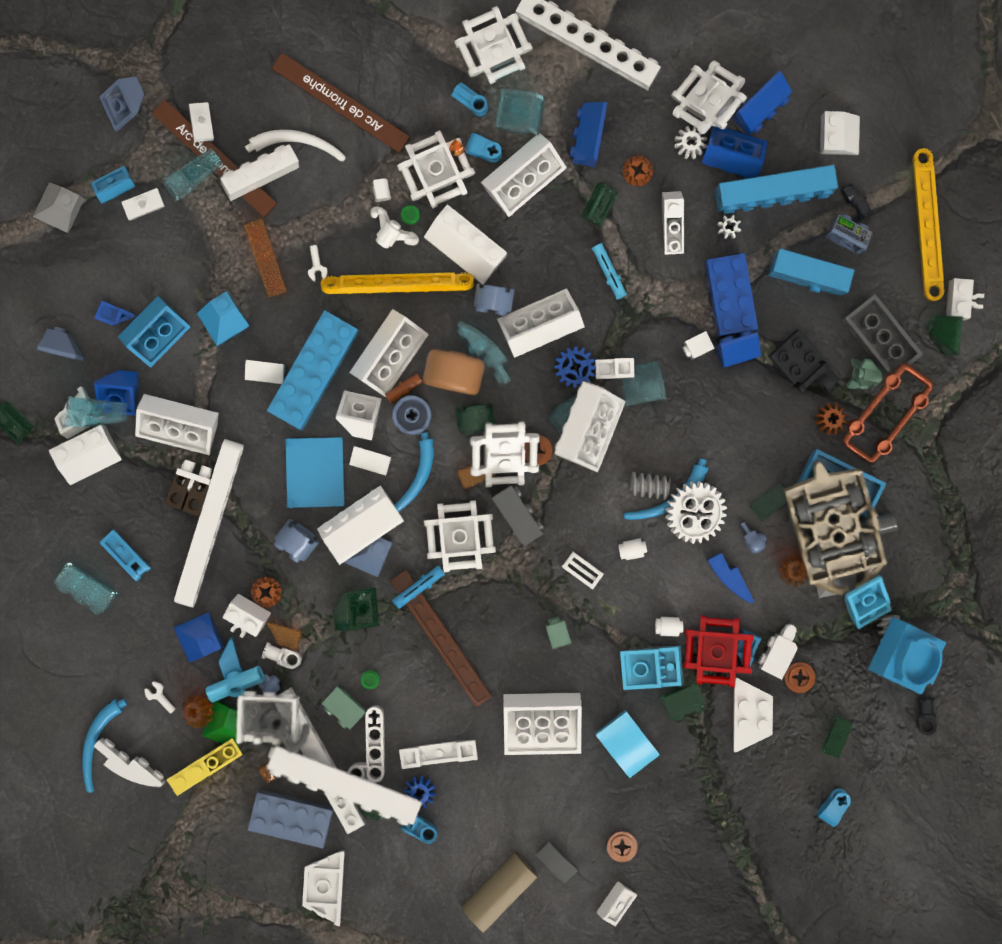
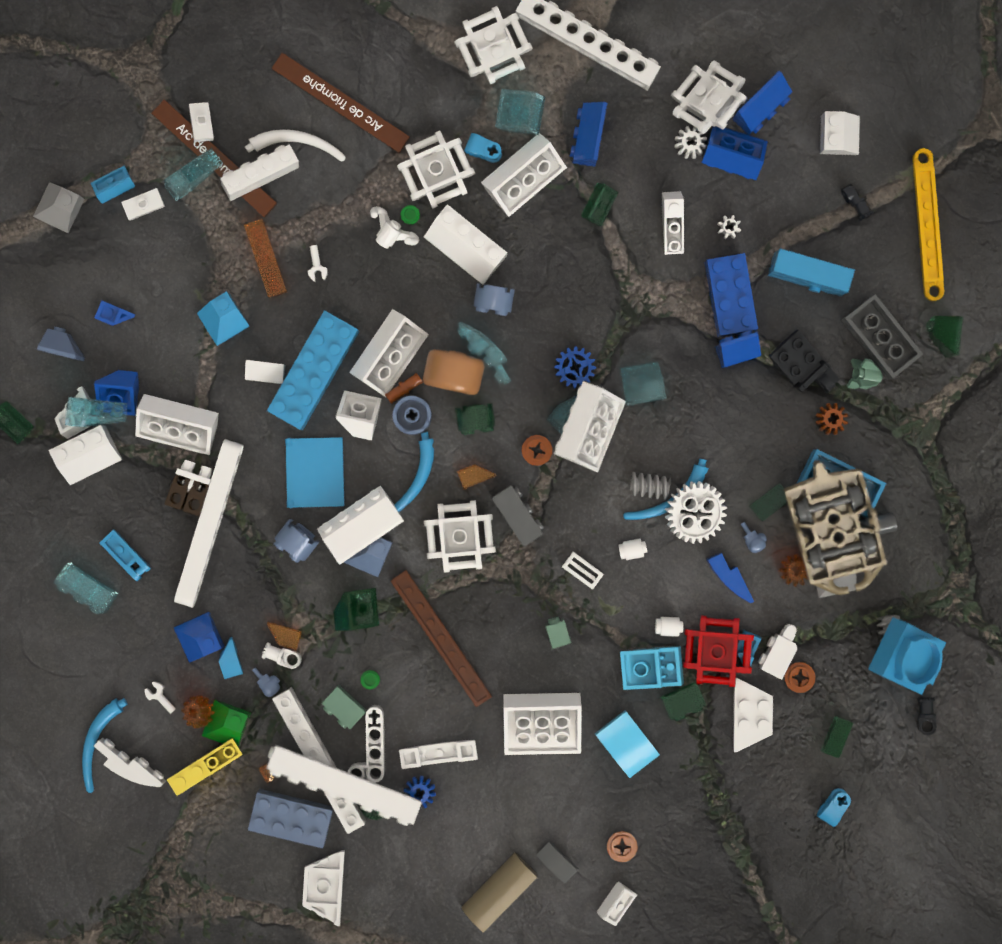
sand blue slope [99,77,144,131] -> none
dark azure slope [118,296,190,368] -> none
medium azure piece [206,666,265,702] -> none
white brick [223,594,271,638] -> none
window [237,691,300,745] -> none
dark orange gear [251,577,282,608] -> none
dark grey piece [252,702,310,753] -> none
yellow plate [321,272,474,294] -> none
white slope [349,446,392,475] -> none
white brick [372,179,391,202] -> none
dark azure pin [392,565,445,609] -> none
dark azure piece [400,814,438,844] -> none
clear orange hinge [449,139,466,156] -> none
dark azure piece [451,82,488,117] -> none
white brick [470,422,540,487] -> none
white slope [497,289,585,358] -> none
medium azure pin [592,243,628,300] -> none
white slope [596,358,634,379] -> none
dark orange gear [623,155,653,186] -> none
white brick [682,331,714,360] -> none
dark azure brick [715,165,838,215] -> none
sand blue slope [825,214,872,255] -> none
copper bar [842,363,934,463] -> none
medium azure slope [845,575,892,629] -> none
white brick [945,278,984,320] -> none

